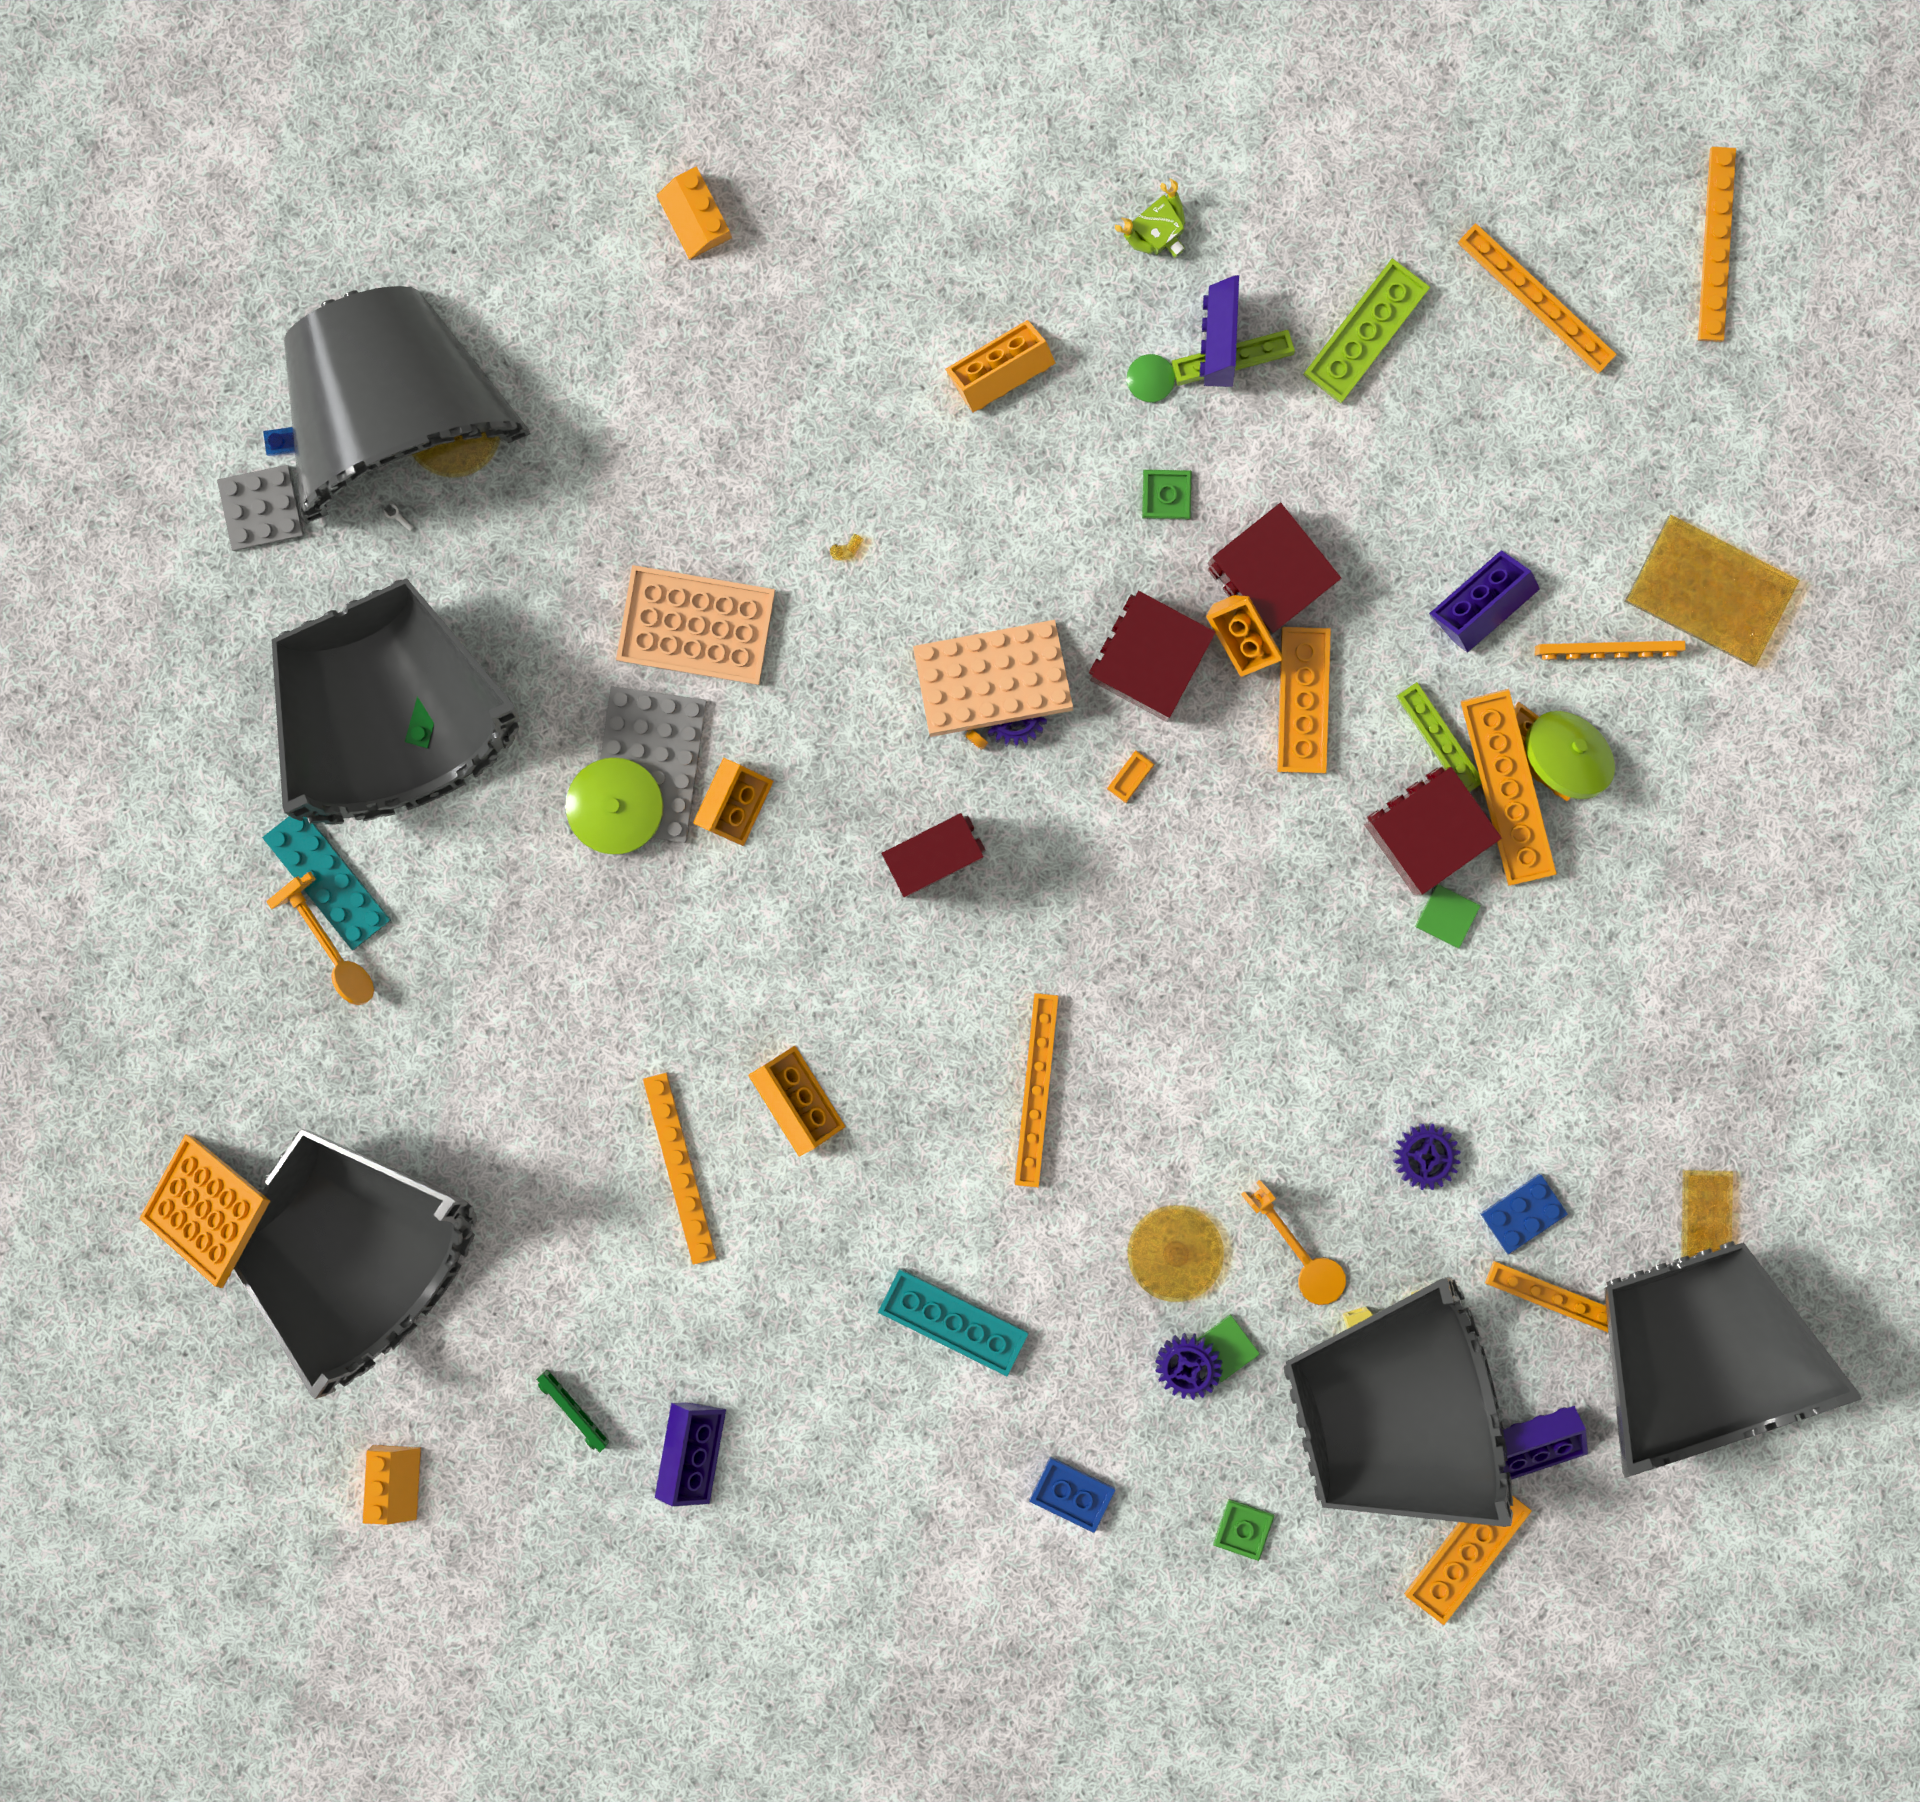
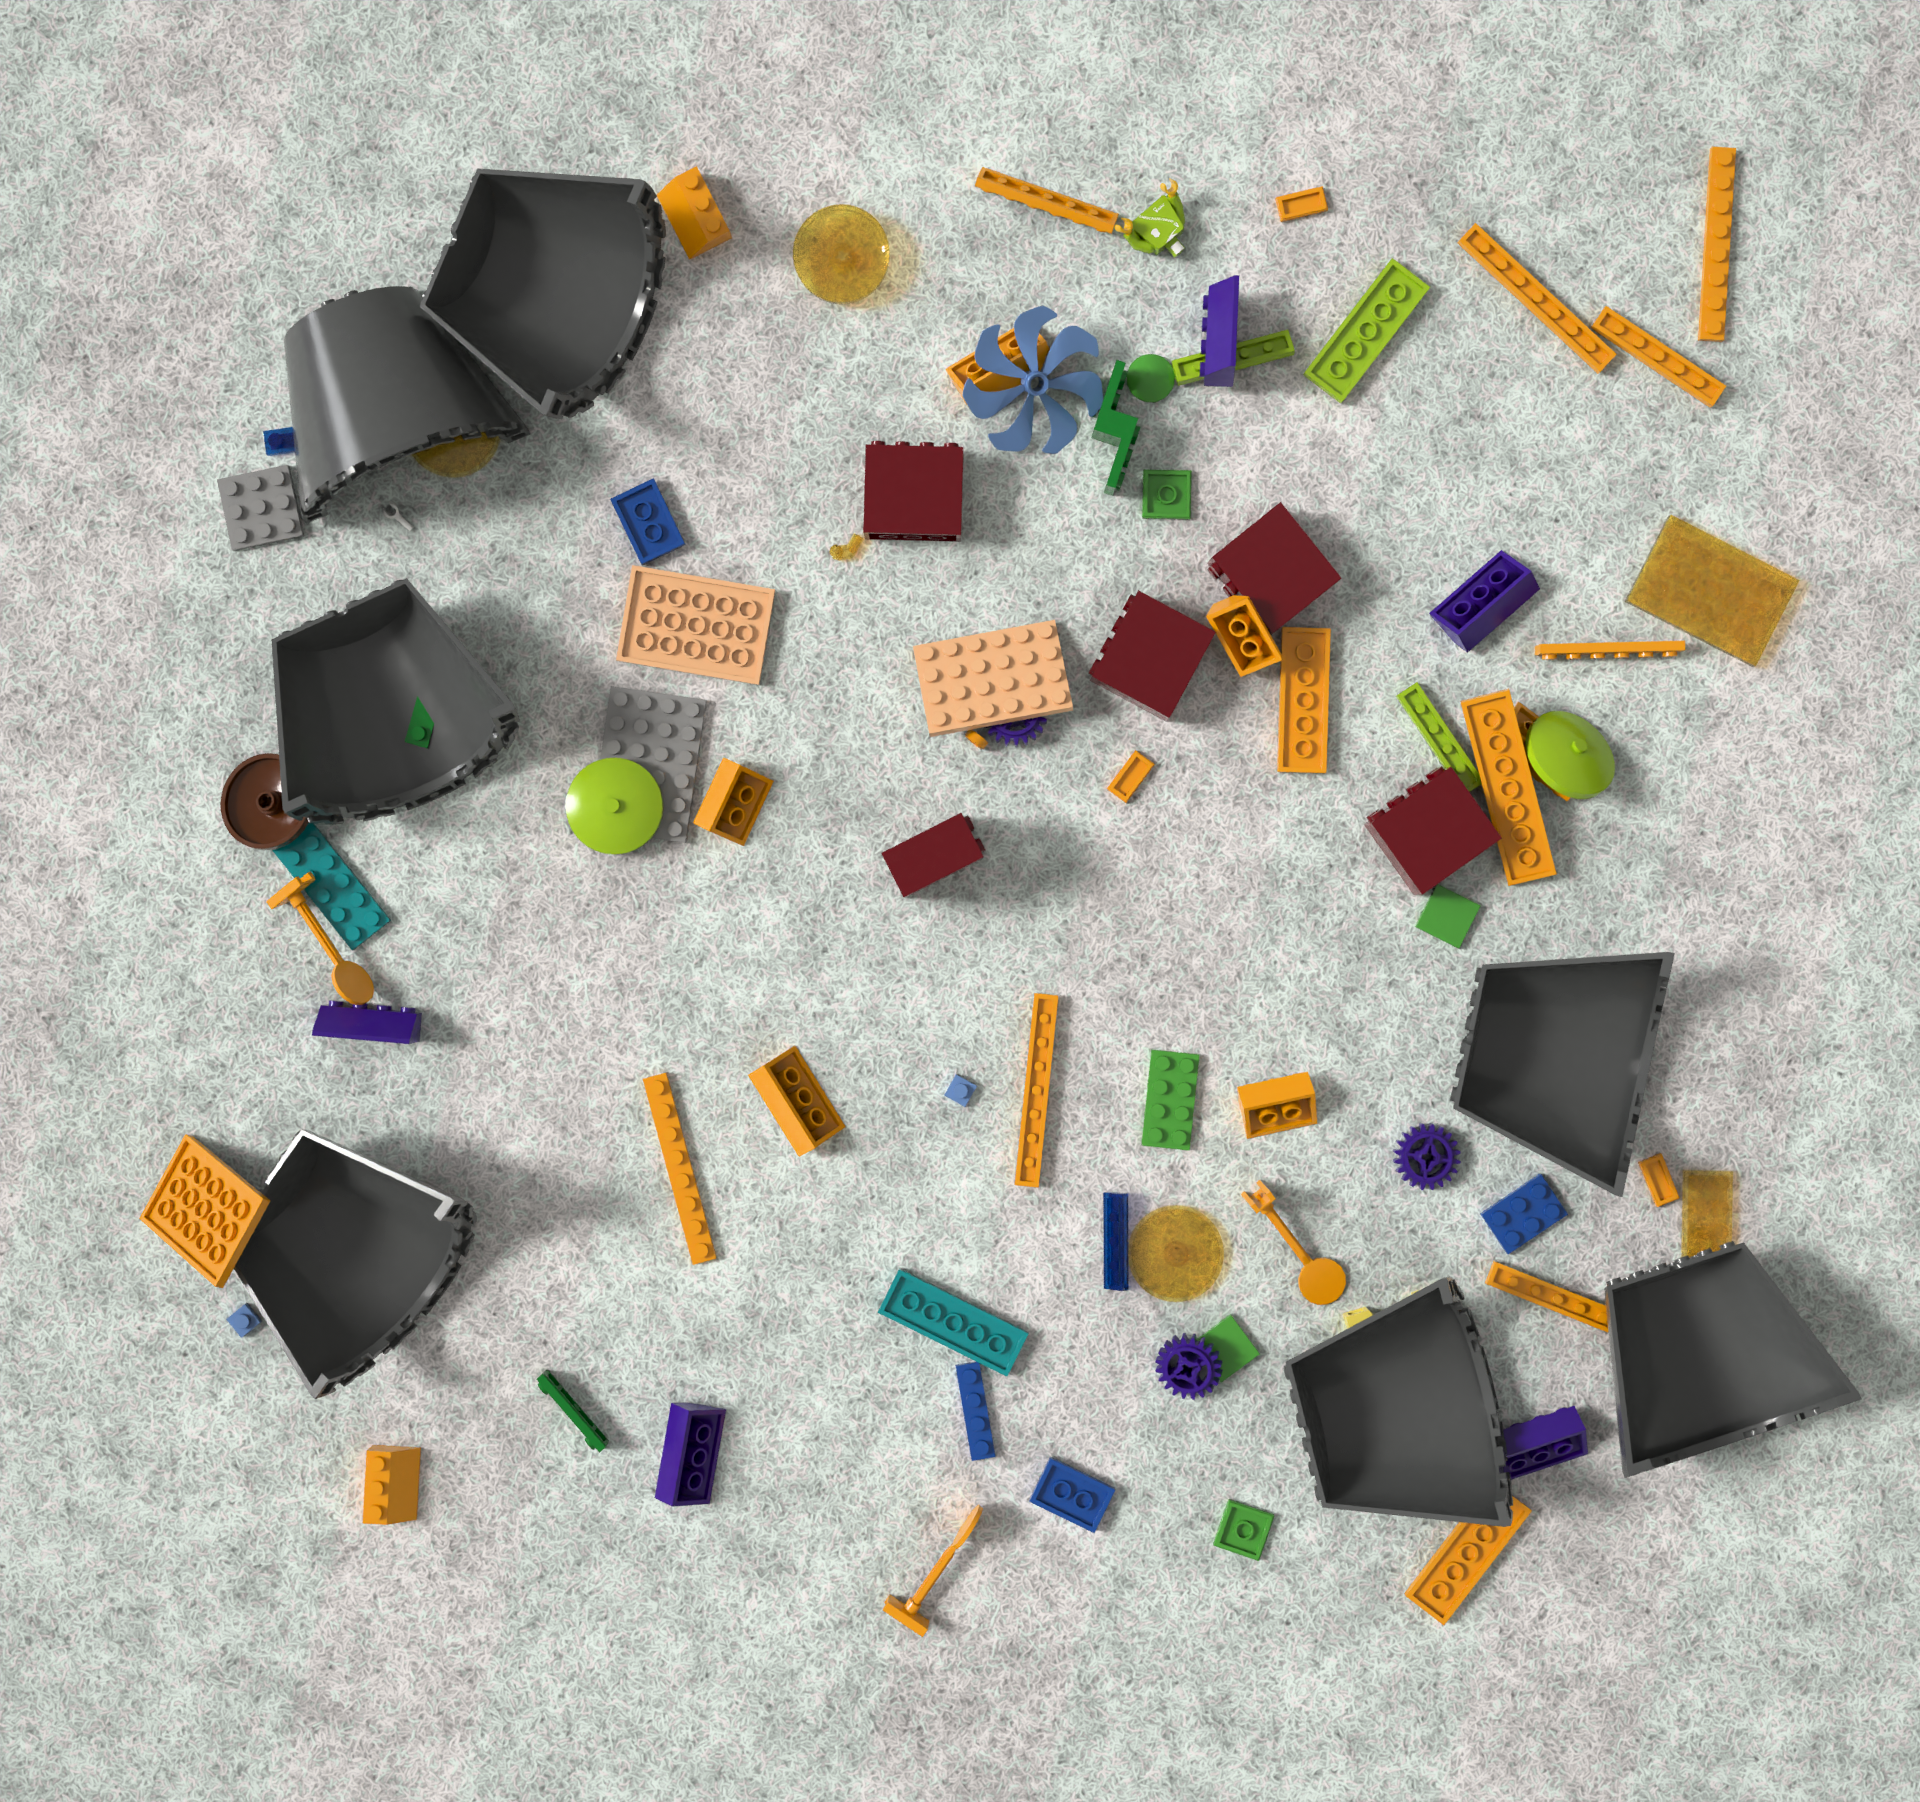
none -> reddish brown dish [220,753,309,850]
none -> medium blue plate [226,1303,262,1338]
none -> dark purple slope [312,1000,422,1044]
none -> dark grey cone [420,168,666,419]
none -> blue plate [610,478,686,566]
none -> clear yellow dish [793,204,890,304]
none -> dark red brick [863,441,963,542]
none -> light orange piece [883,1505,983,1637]
none -> medium blue plate [944,1074,977,1107]
none -> blue plate [955,1361,996,1461]
none -> medium blue piece [962,306,1103,454]
none -> light orange plate [975,167,1119,234]
none -> green bracket [1091,360,1141,496]
none -> clear blue plate [1103,1192,1129,1291]
none -> bright green plate [1141,1049,1199,1151]
none -> light orange slope [1237,1072,1317,1139]
none -> light orange tile [1275,186,1328,222]
none -> dark grey cone [1450,952,1675,1197]
none -> light orange plate [1590,306,1726,408]
none -> light orange tile [1638,1153,1680,1207]

